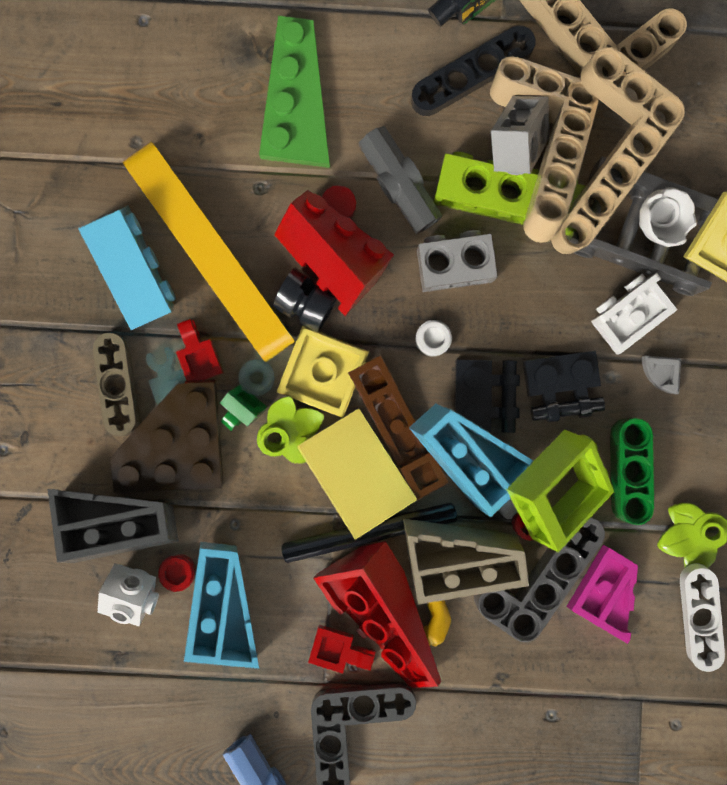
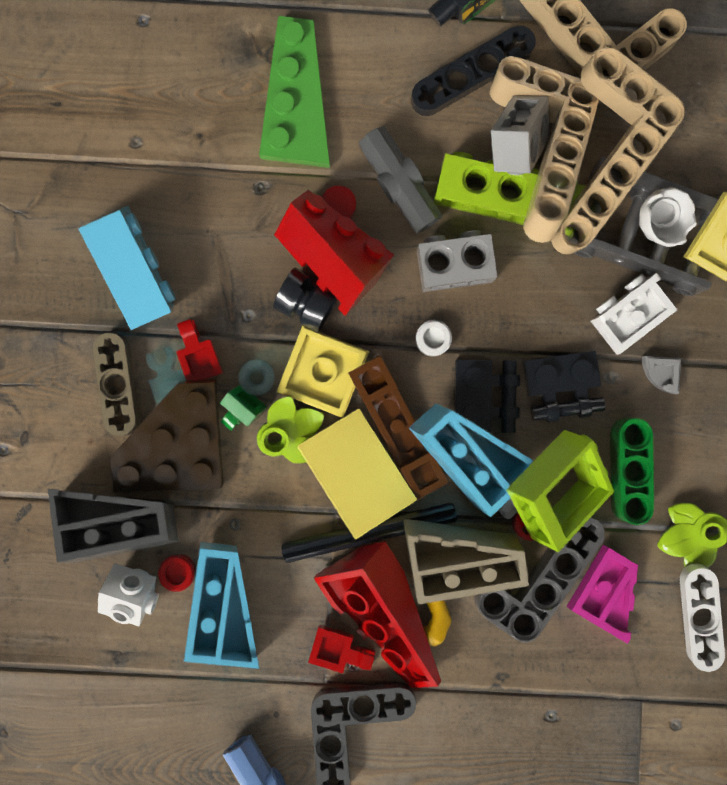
yellow beam [122,141,295,362] -> none

